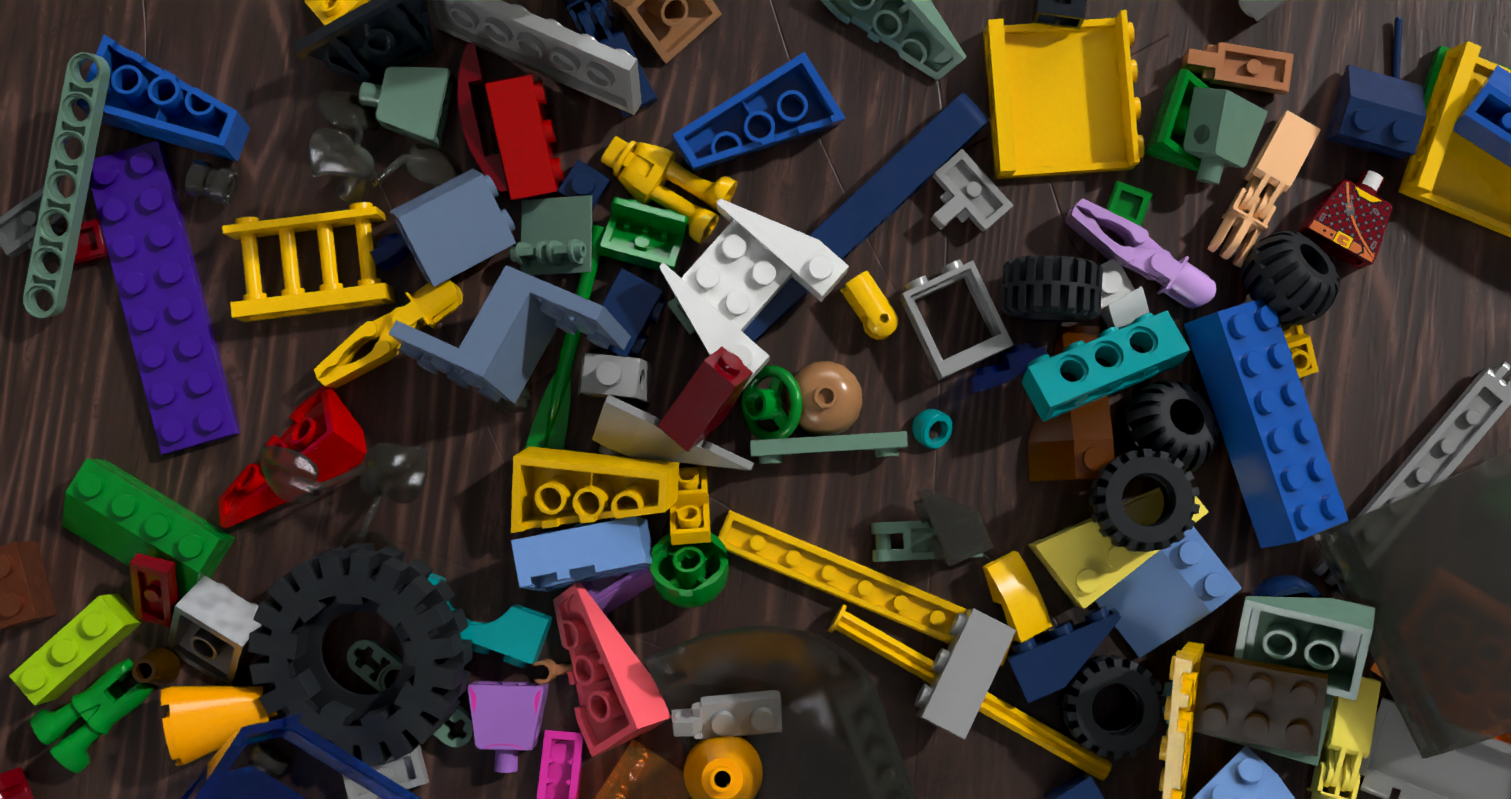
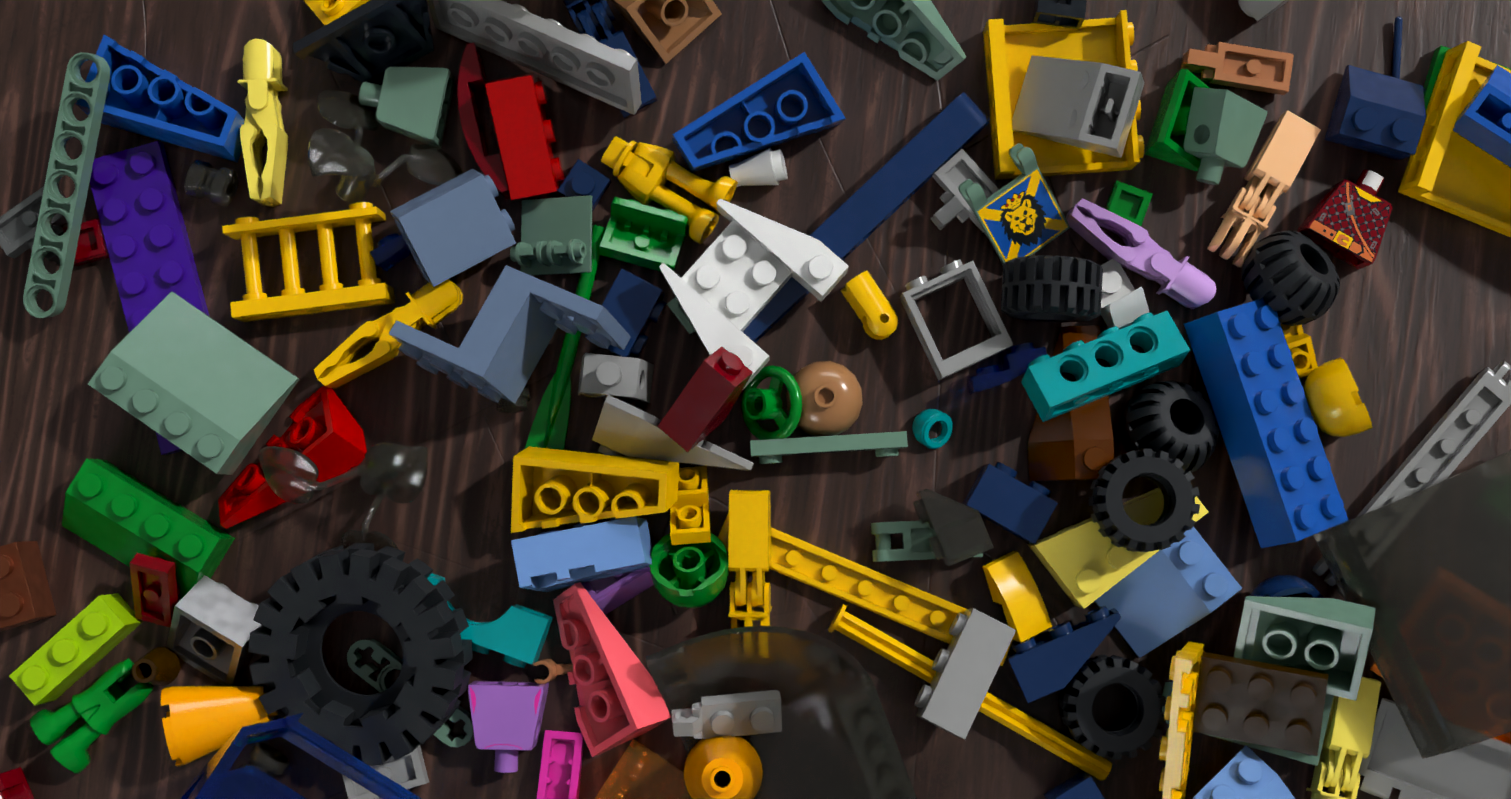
none -> sand green slope [88,291,299,475]
none -> light yellow arm [238,38,288,207]
none -> yellow arm [728,490,772,655]
none -> white cone [729,148,788,187]
none -> flag [958,143,1070,264]
none -> dark blue brick [962,462,1058,544]
none -> light grey slope [1012,55,1145,158]
none -> yellow cylinder [1303,357,1373,437]

